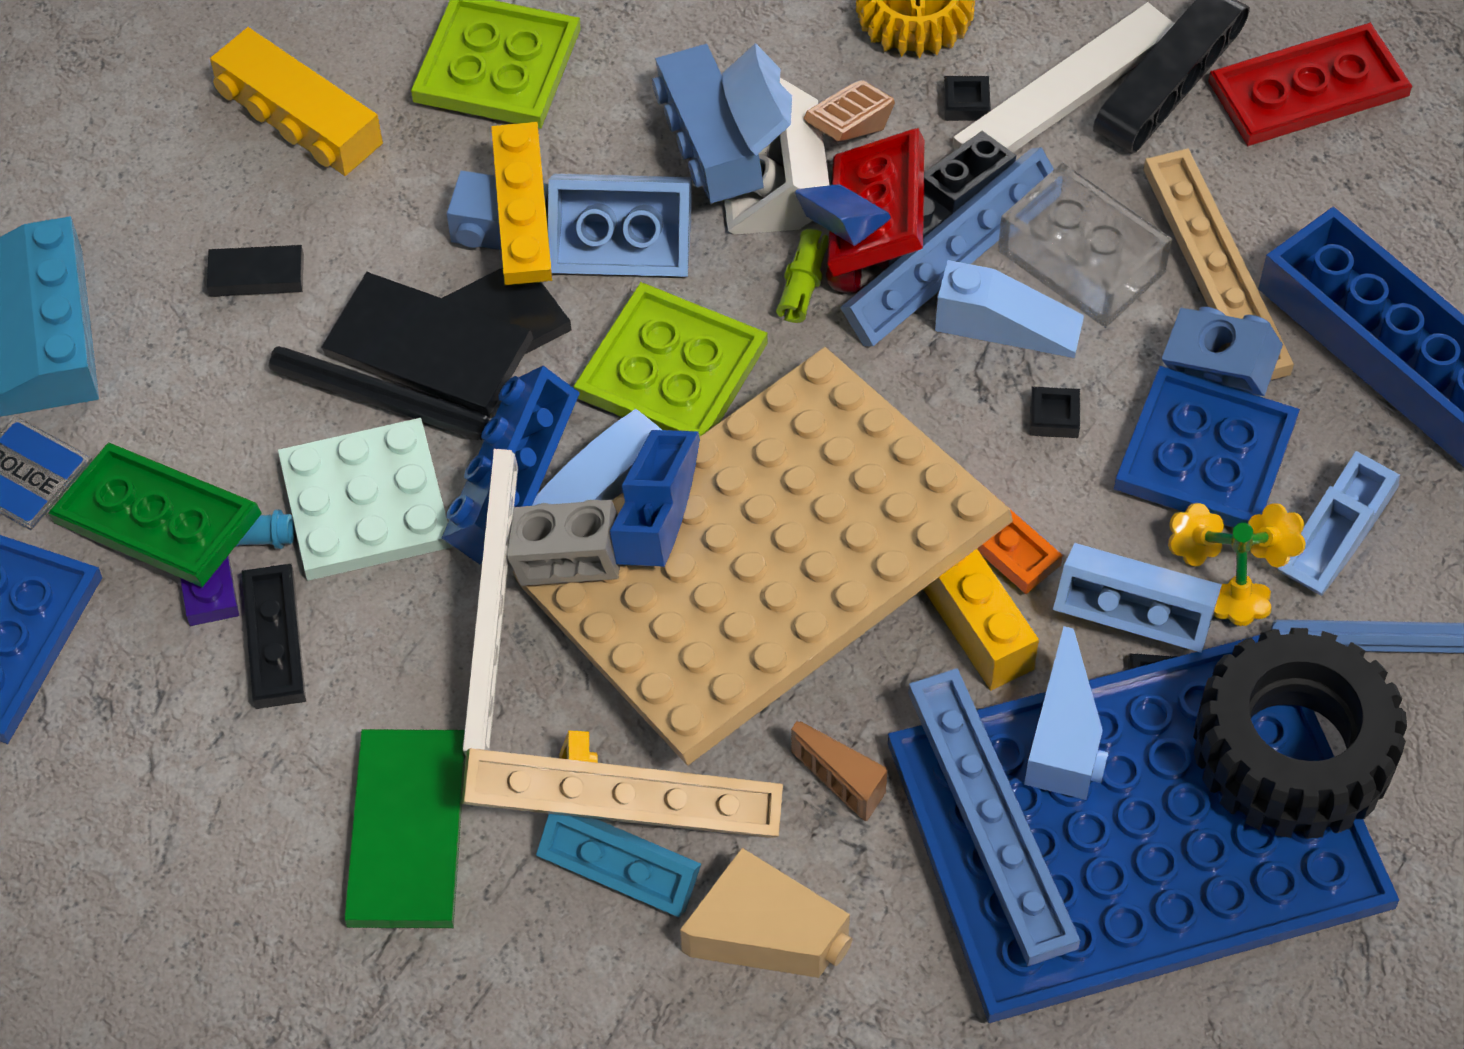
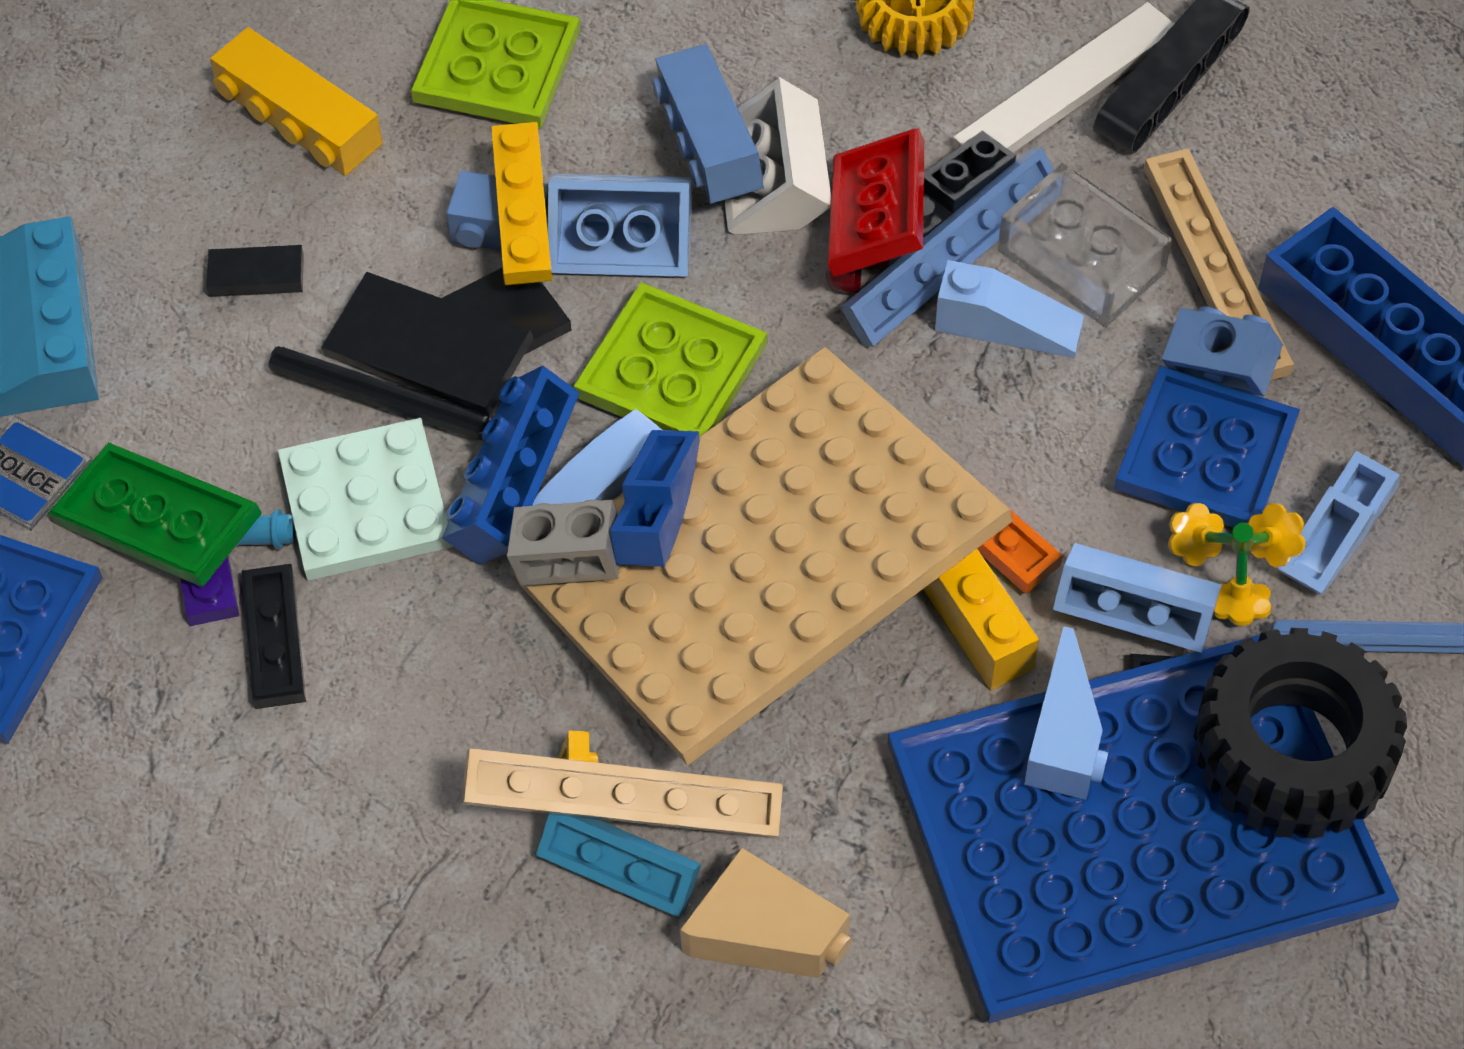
green tile [345,729,465,928] -> none
white tile [463,449,518,755] -> none
light blue slope [722,43,792,156] -> none
lime pin [776,229,829,323] -> none
medium nougat slope [791,721,887,821] -> none
blue slope [795,184,891,246] -> none
medium nougat slope [804,80,895,142] -> none
medium blue plate [908,668,1081,966] -> none
black tile [943,76,991,121] -> none
black tile [1030,386,1080,438] -> none
red tile [1208,22,1412,146] -> none

